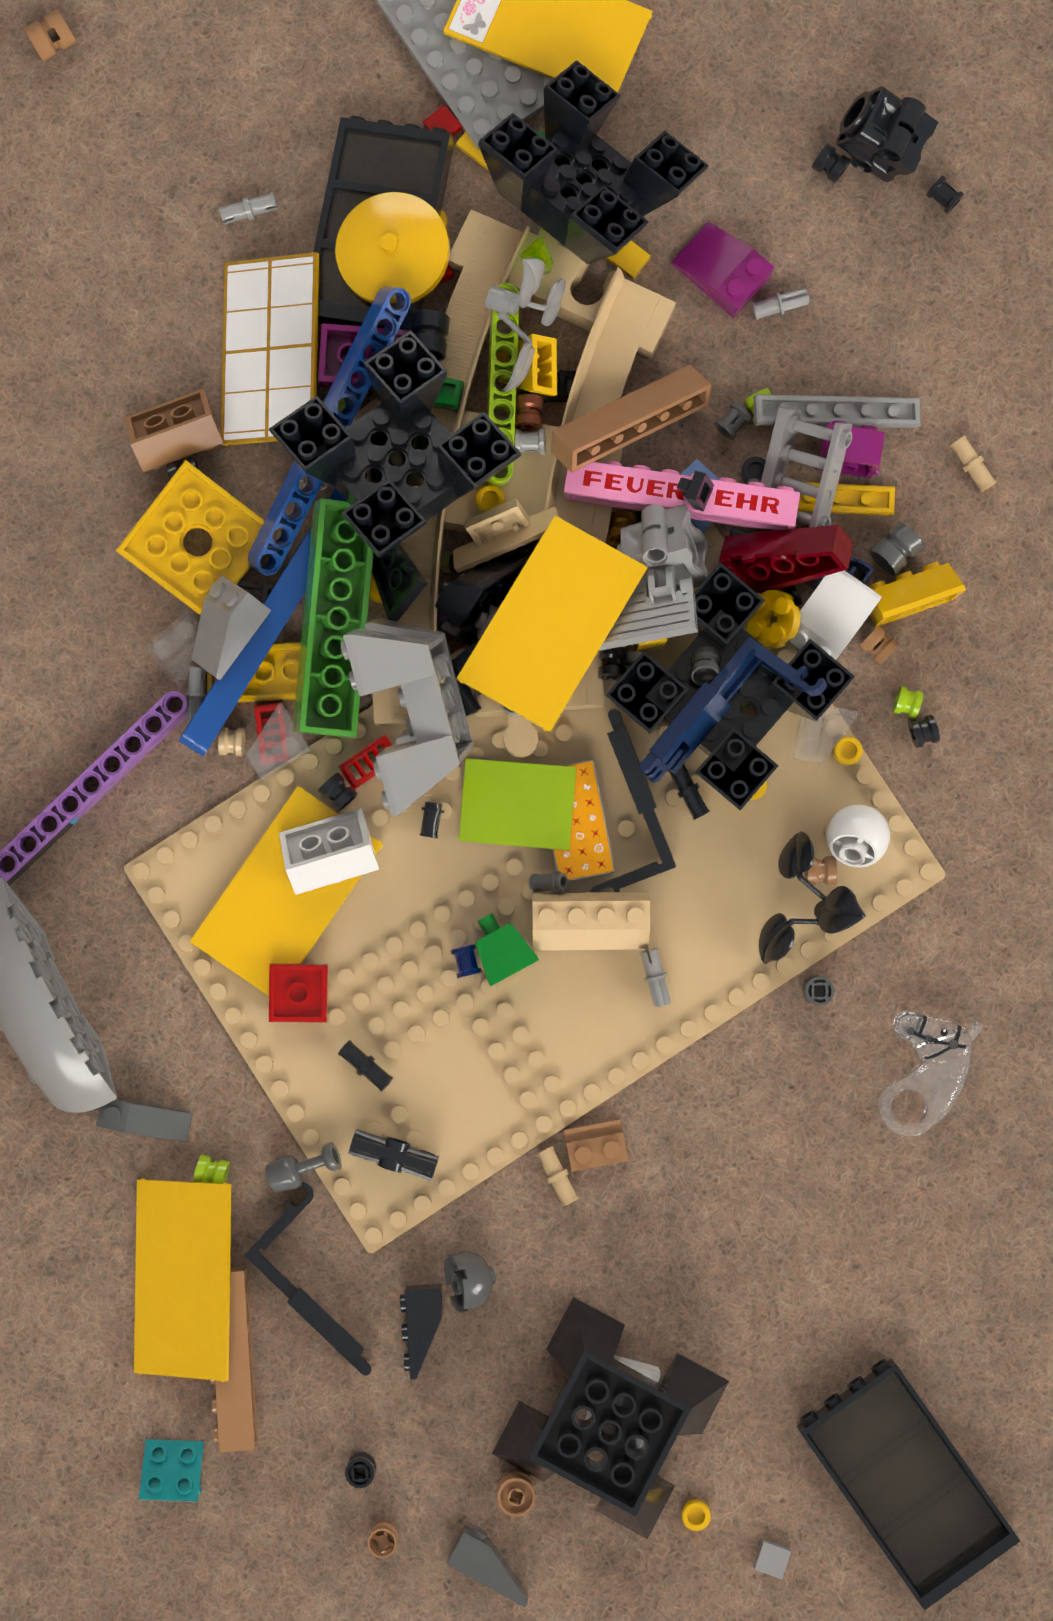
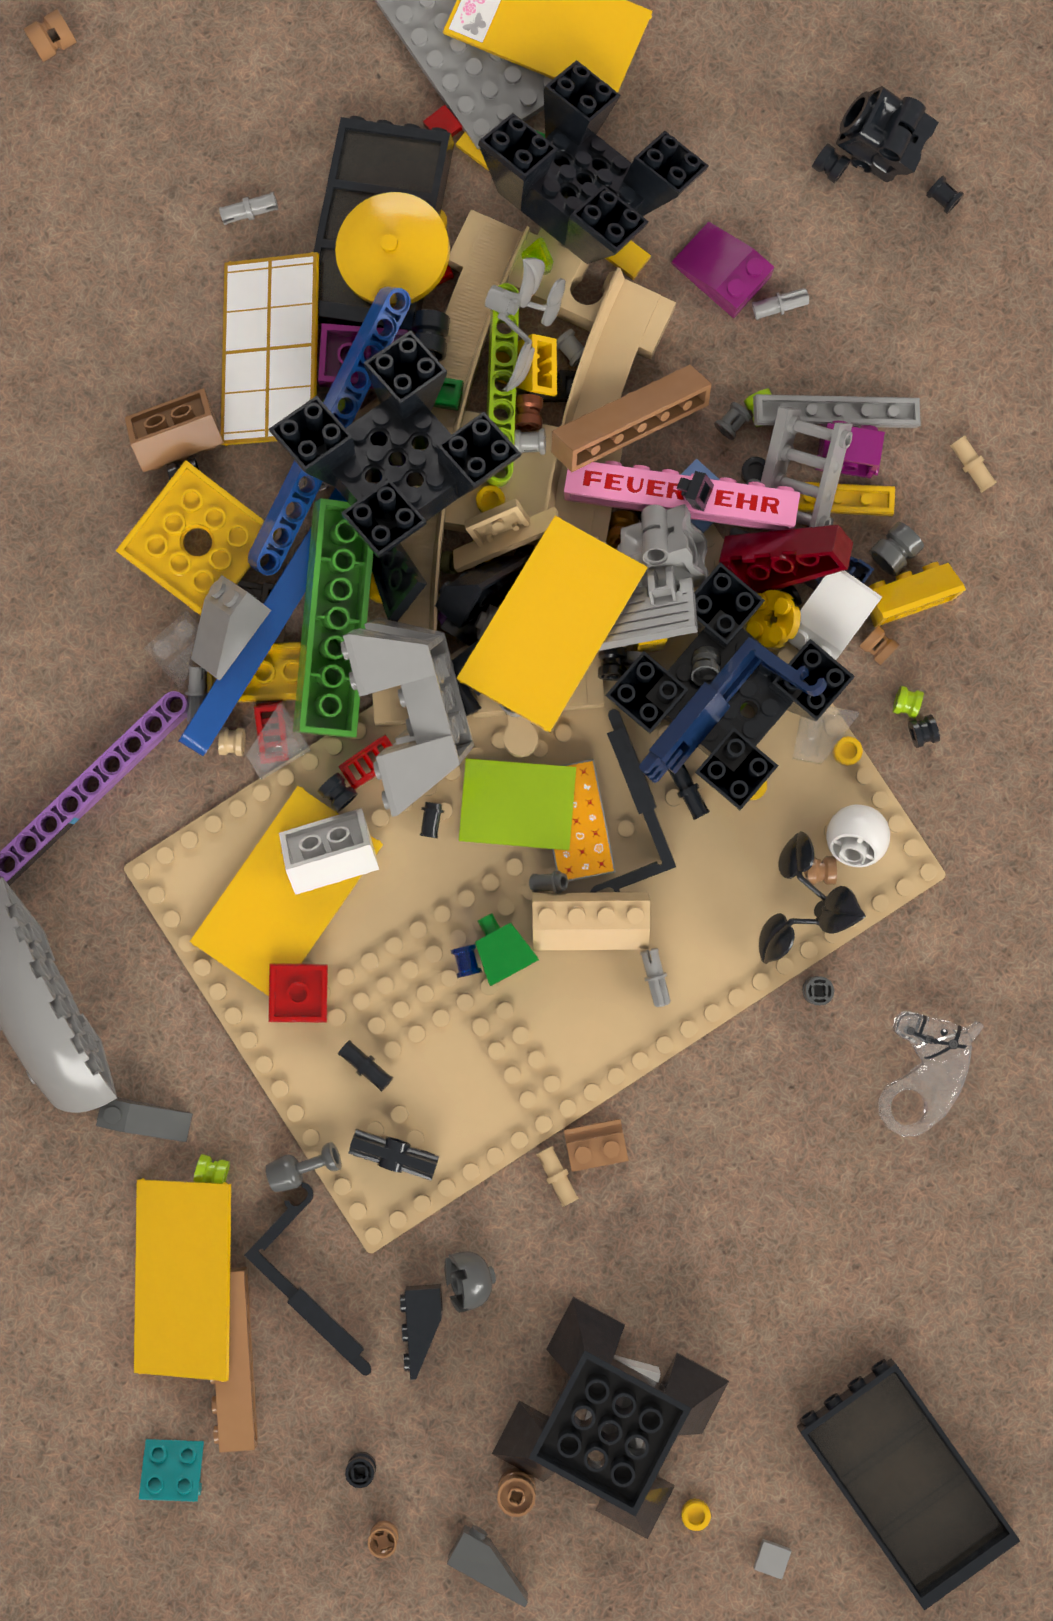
none -> light grey bush [557,329,585,367]

